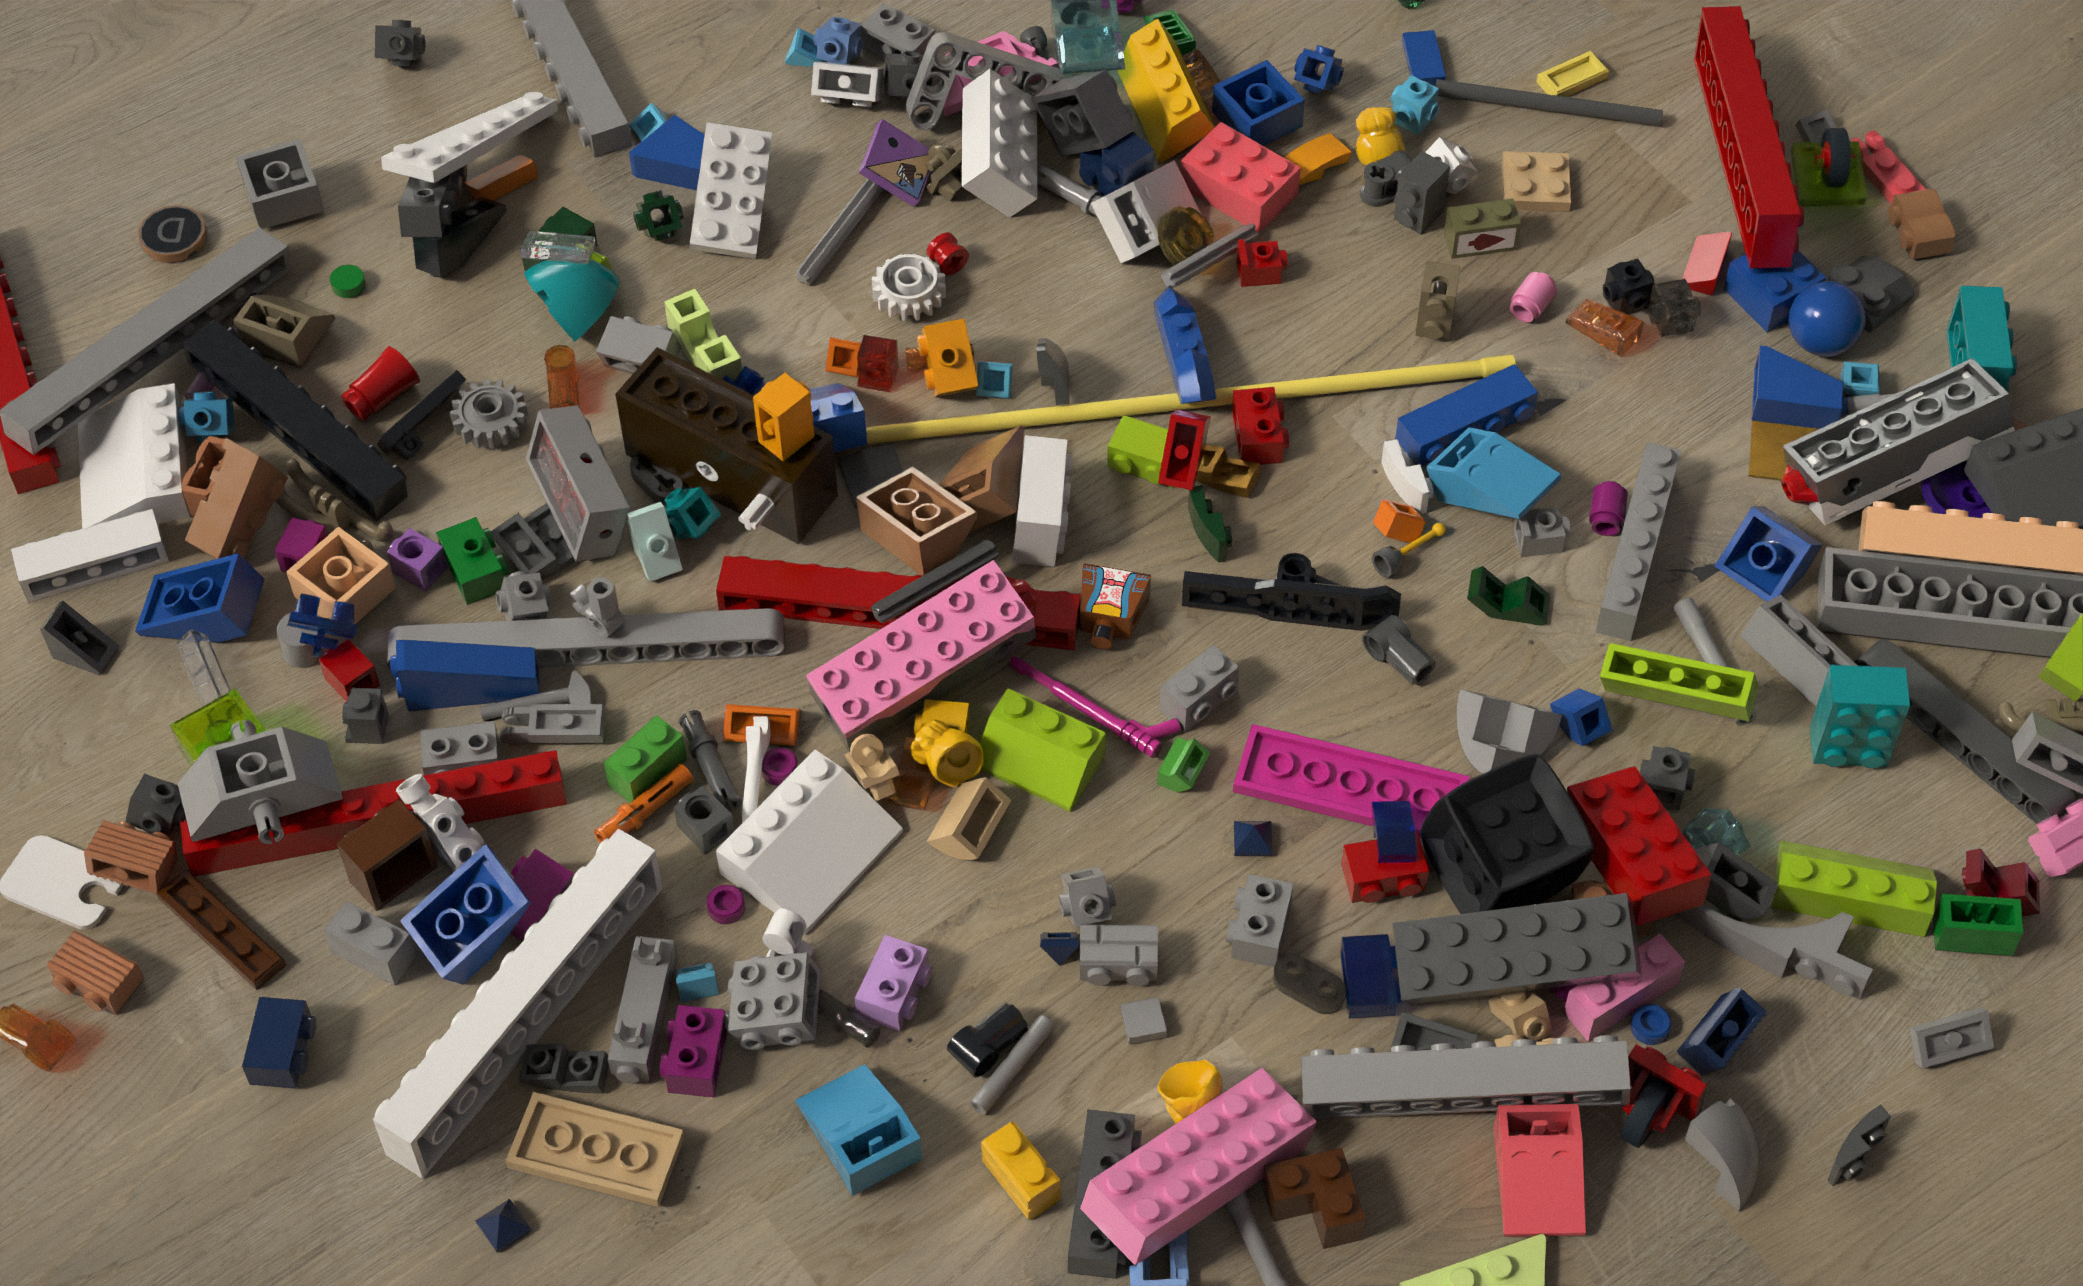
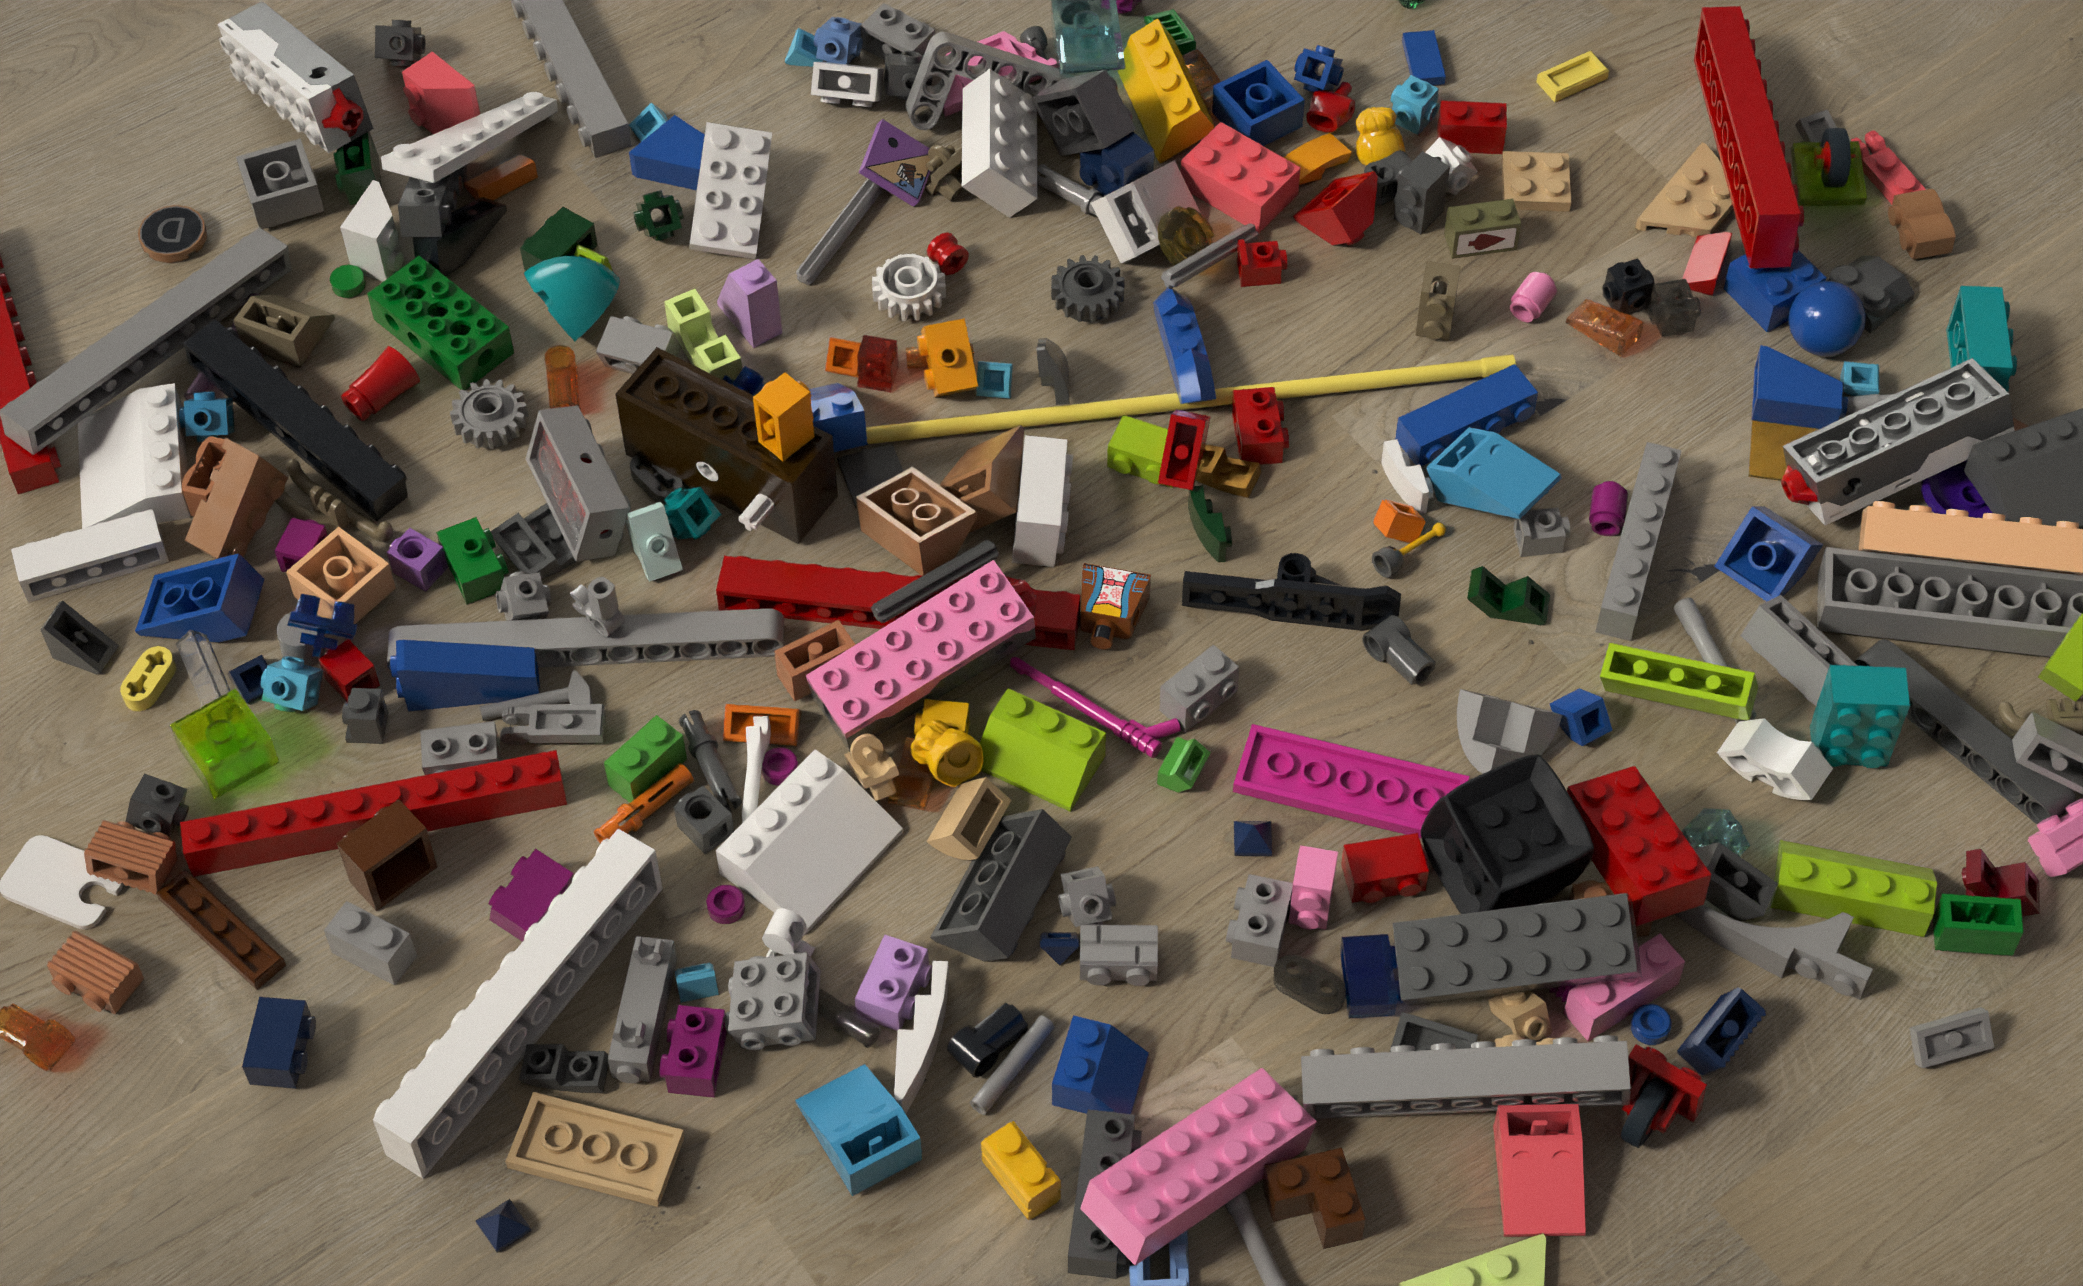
light grey slope [178,720,343,844] -> none
black hinge [377,370,466,460] -> none
white brick [396,773,485,872] -> none
blue slope [400,844,532,985] -> none
clear tile [521,231,595,264] -> none
light grey tile [1120,997,1167,1045] -> none
yellow hair [1157,1059,1222,1124] -> none
clear blue slope [1371,801,1417,863] -> none
dark grey piece [1435,79,1663,126] -> none
dark grey brick [1640,746,1695,810] -> none
light grey brick [1685,1098,1760,1212] -> none
dark grey slope [1828,1104,1891,1186] -> none
none -> light yellow beam [120,646,176,711]
none -> piece [217,1,374,153]
none -> dark blue slope [228,655,267,704]
none -> medium azure brick [261,656,323,712]
none -> dark green brick [333,131,382,205]
none -> white slope [340,180,404,282]
none -> green brick [367,256,514,390]
none -> coral slope [402,52,480,134]
none -> lavender slope [717,259,782,348]
none -> nougat brick [774,620,856,701]
none -> white slope [894,961,949,1114]
none -> dark grey slope [930,809,1072,962]
none -> dark grey gear [1051,255,1125,322]
none -> blue slope [1052,1015,1149,1114]
none -> bright pink brick [1289,845,1338,930]
none -> red slope [1293,171,1378,246]
none -> red piece [1306,82,1355,132]
none -> red brick [1437,100,1507,154]
none -> tan wing [1635,142,1734,237]
none -> white brick [1717,718,1833,800]

